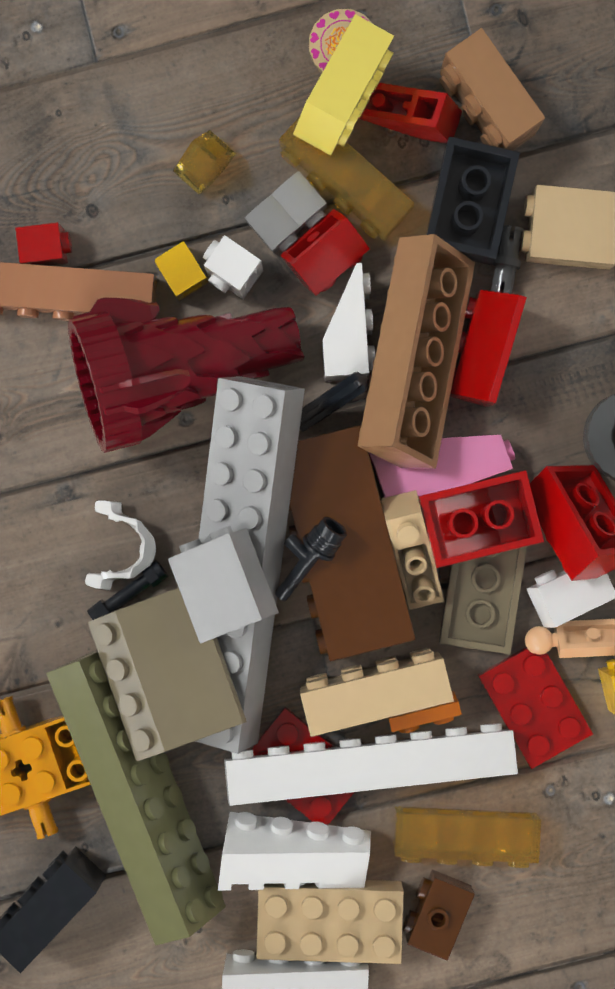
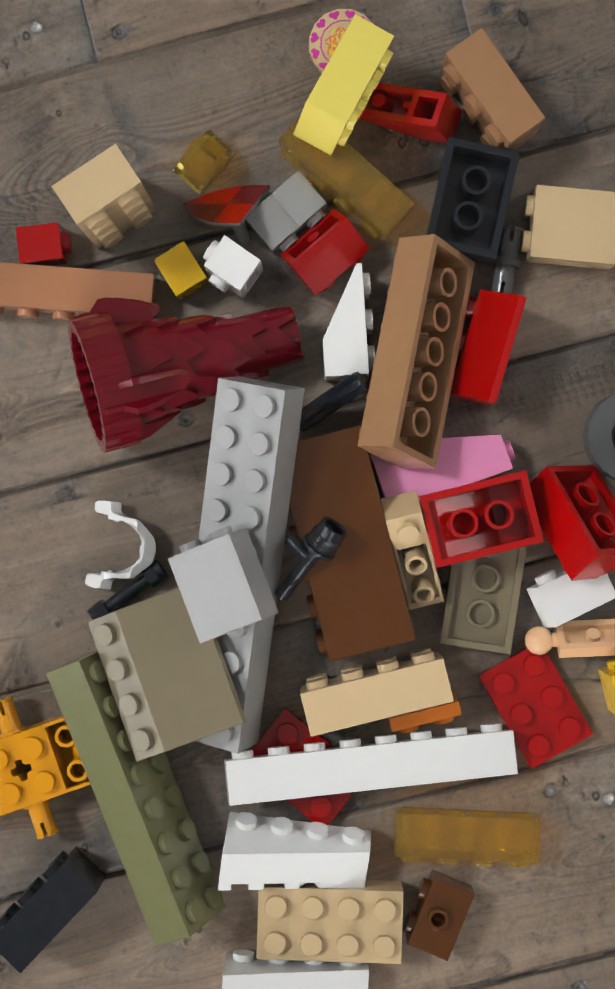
none -> tan brick [51,143,157,249]
none -> shield [183,185,270,244]

